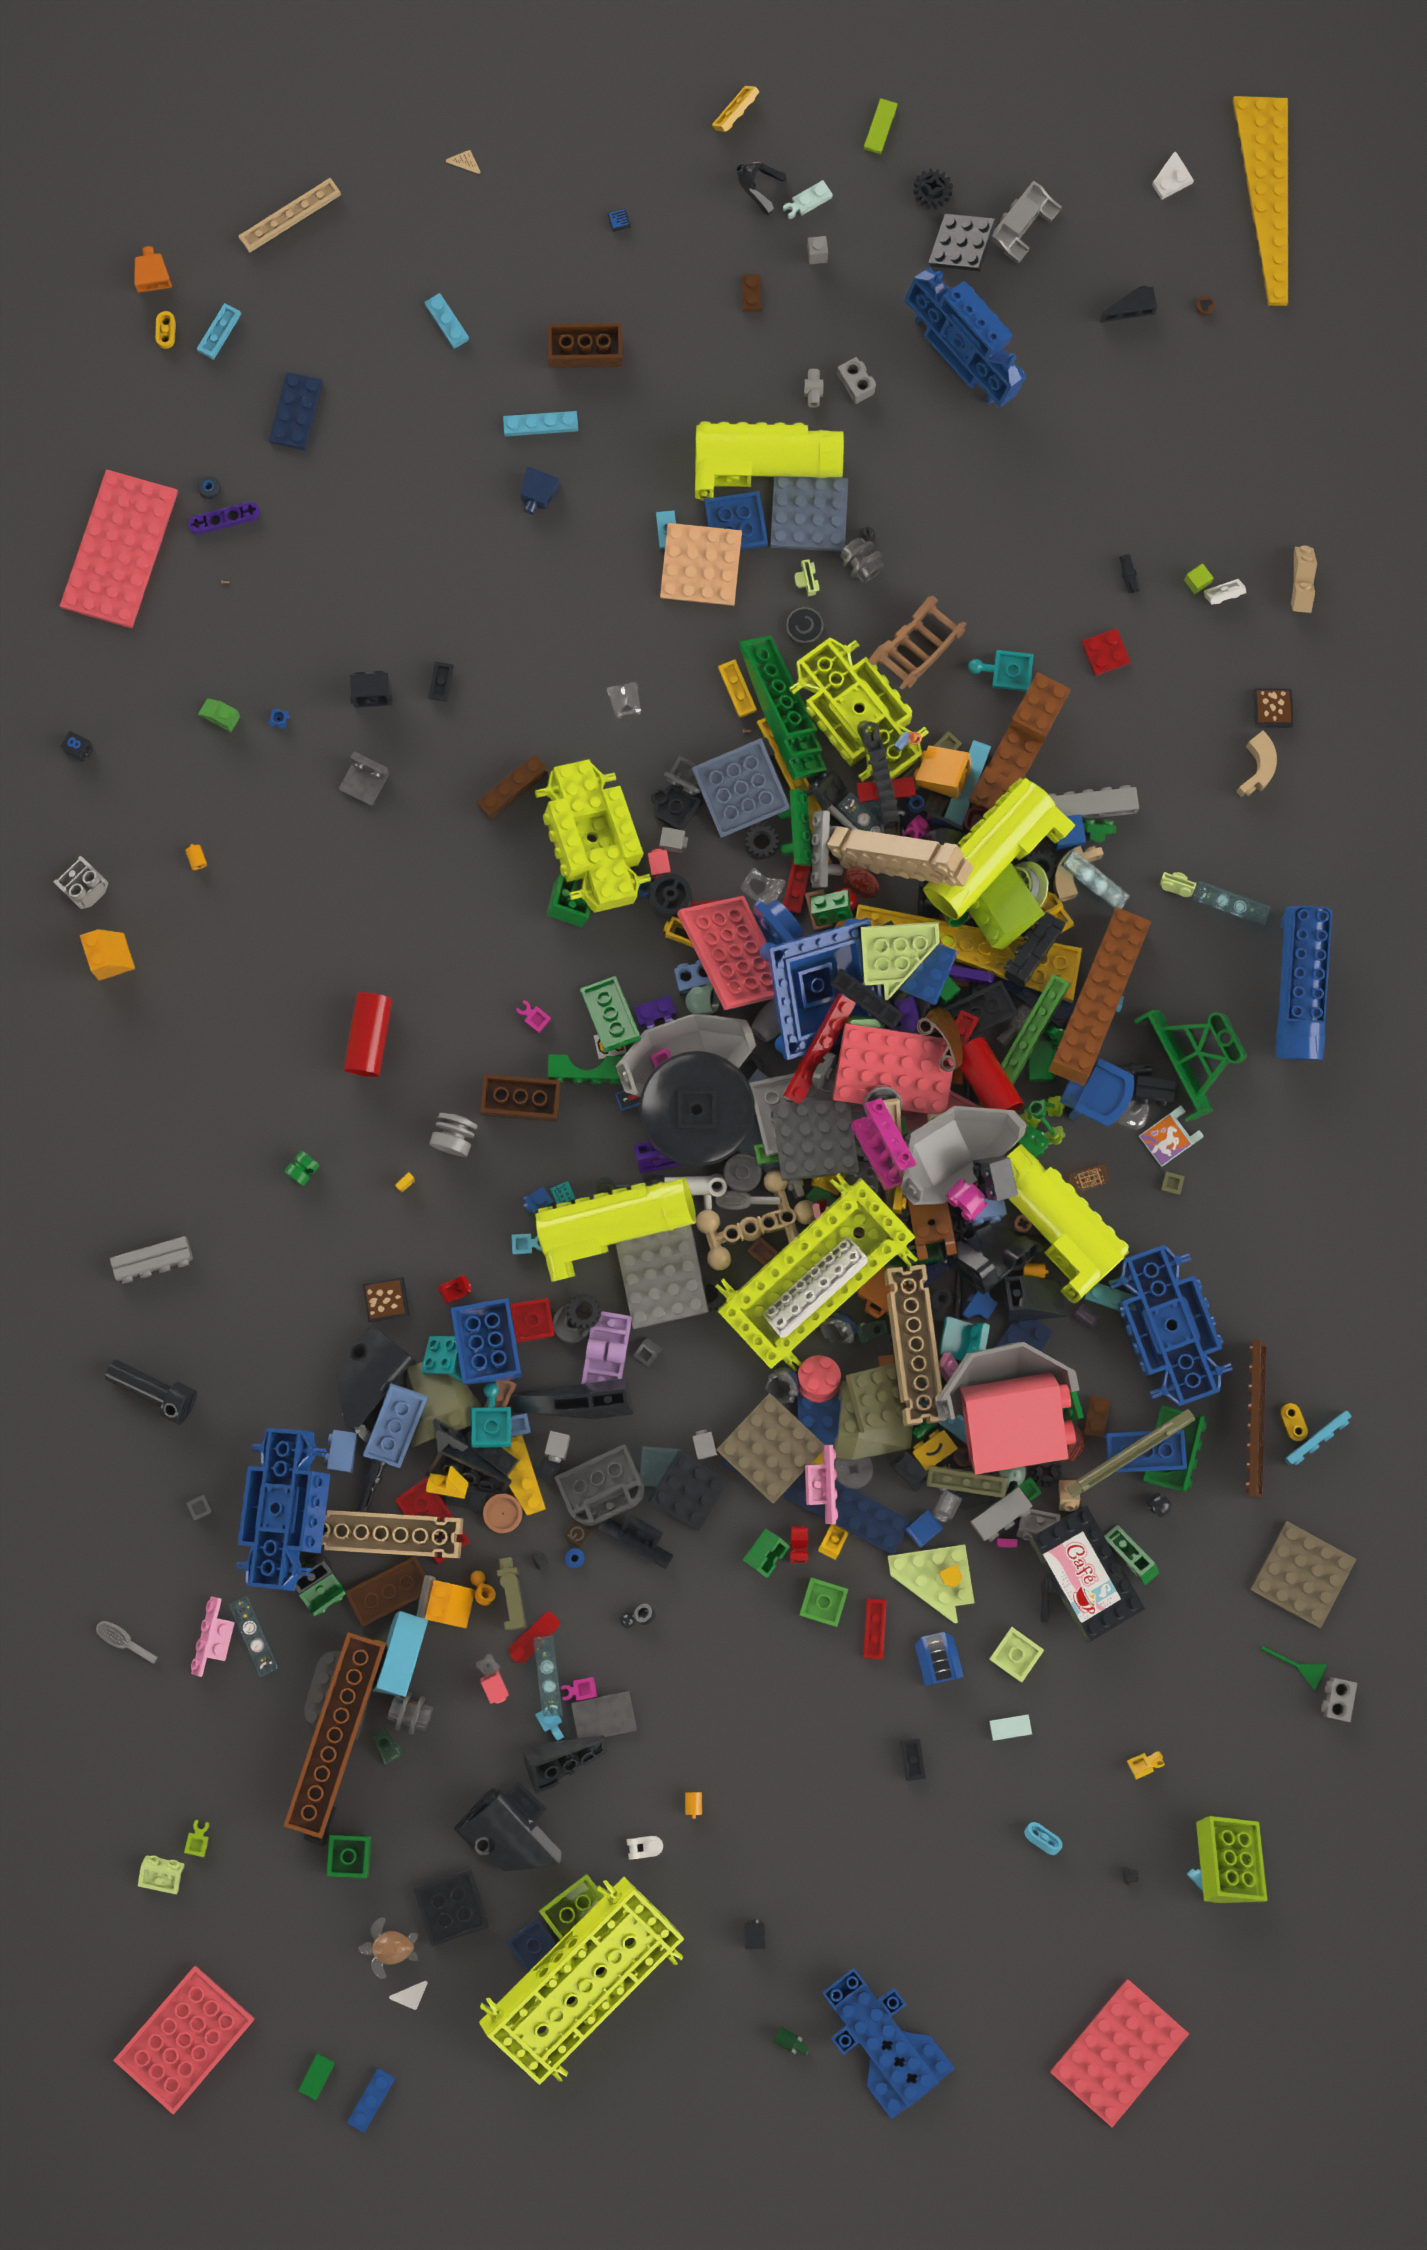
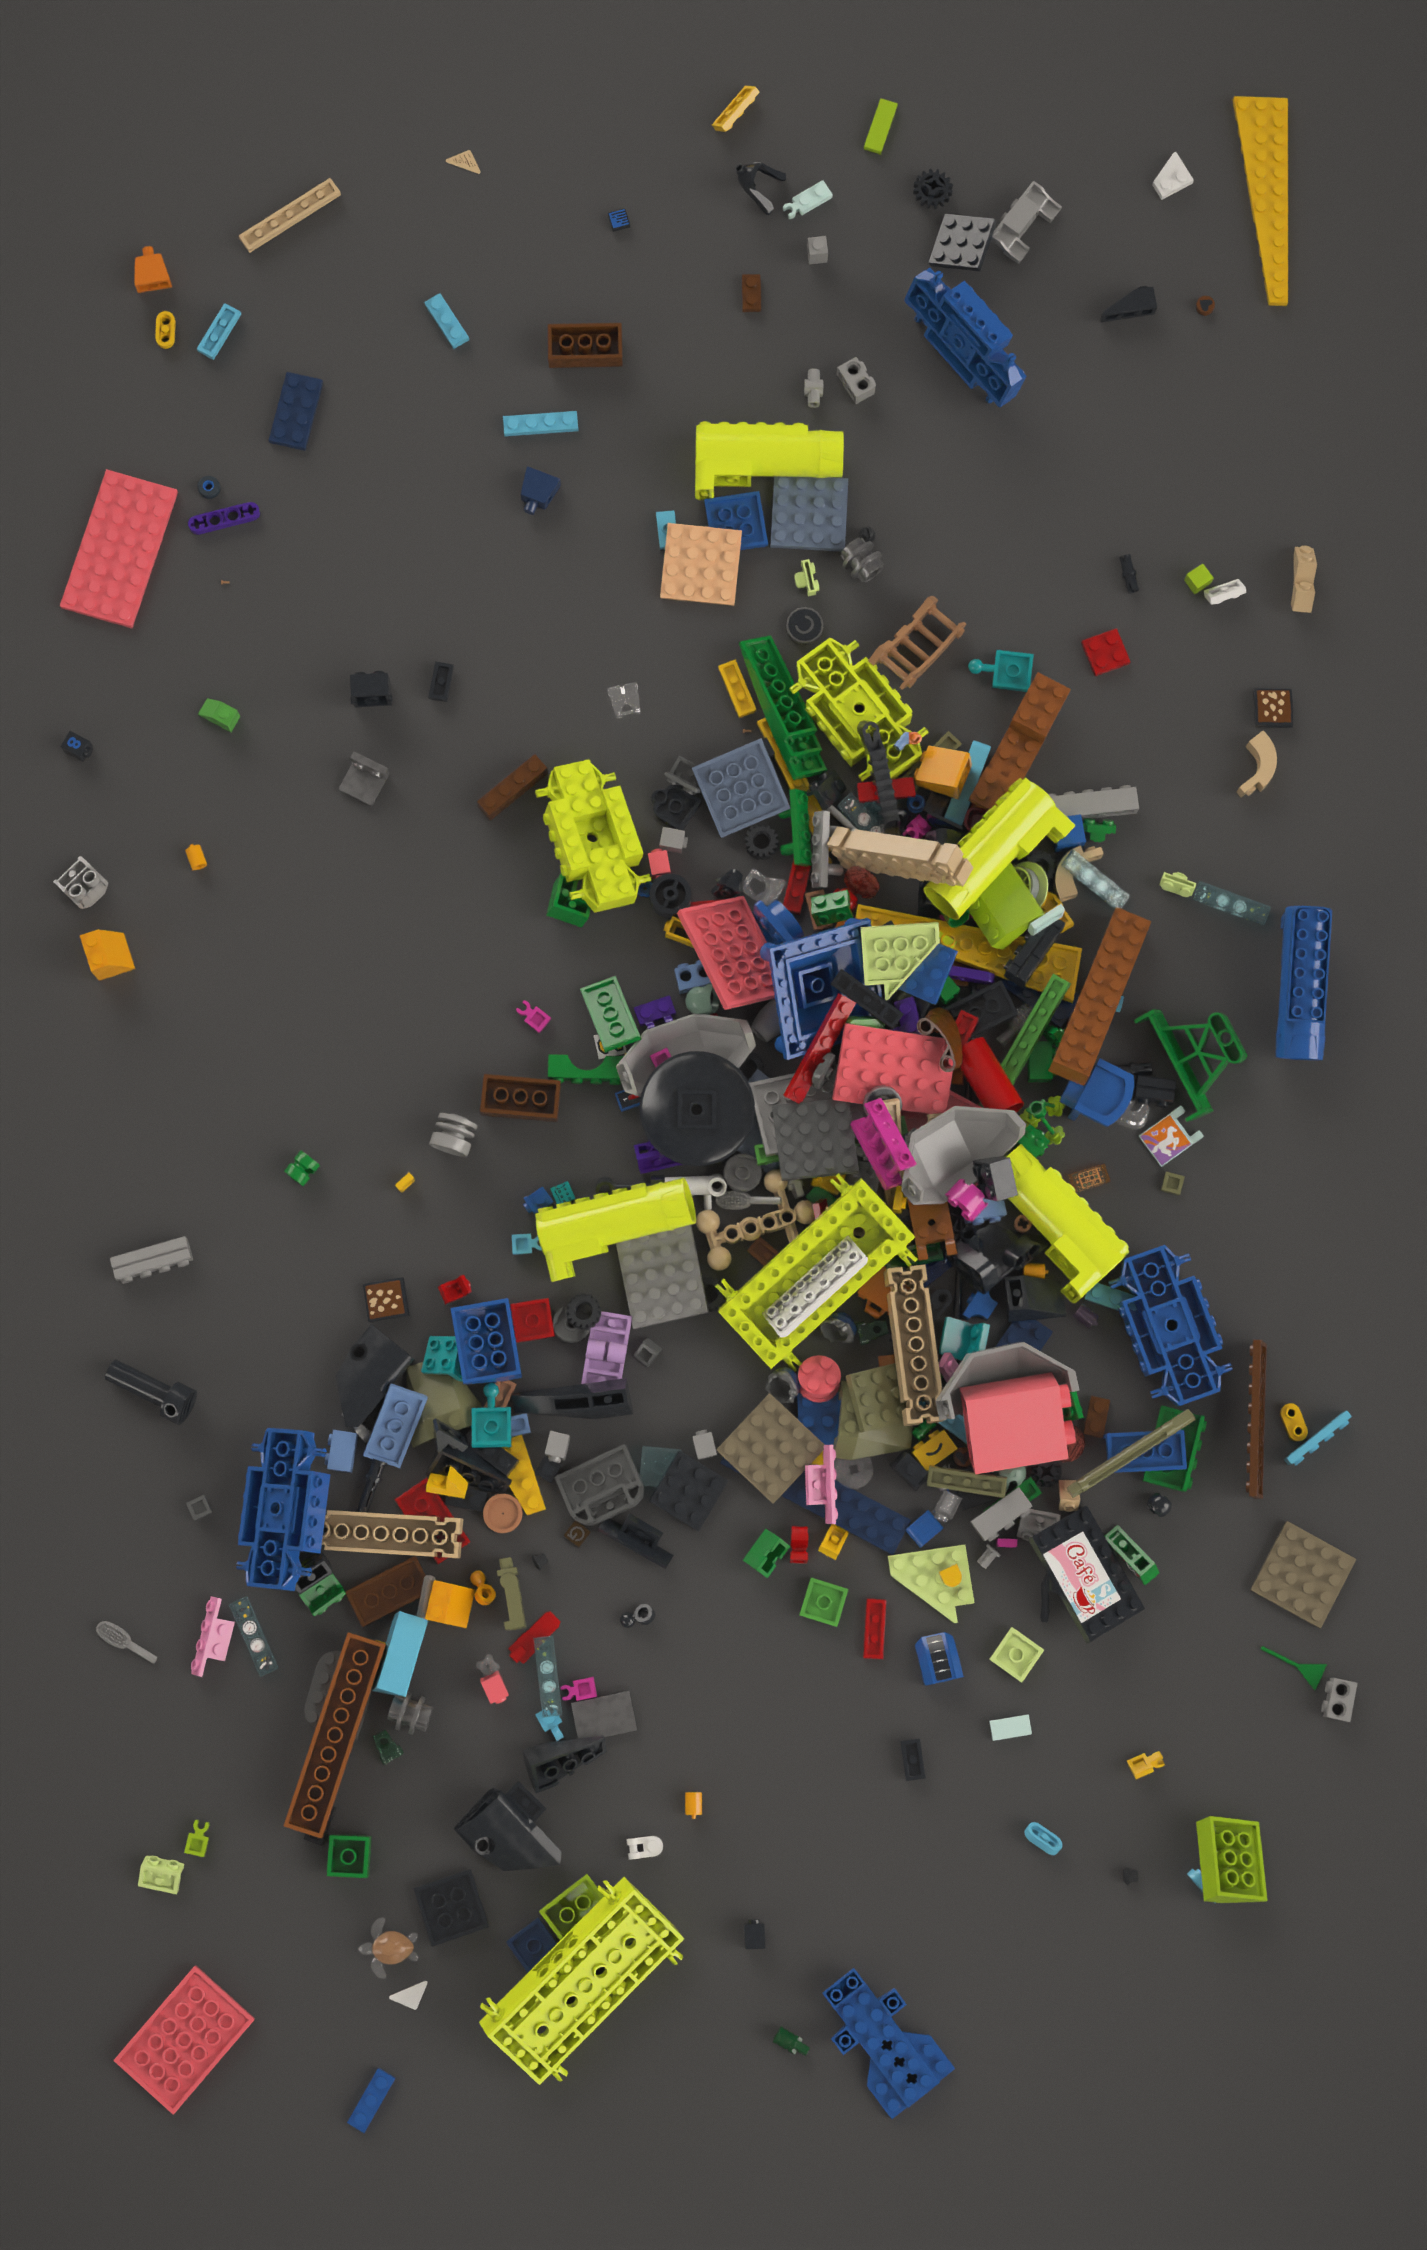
blue plate [268,709,290,729] -> none
green tile [298,2053,335,2100] -> none
red piece [344,992,393,1077] -> none
blue plate [565,1549,585,1568] -> none
coral plate [1050,1979,1189,2127] -> none
none -> black rock [711,869,743,898]
none -> light grey piece [977,1544,1001,1569]
none -> light aqua tile [1028,904,1065,936]

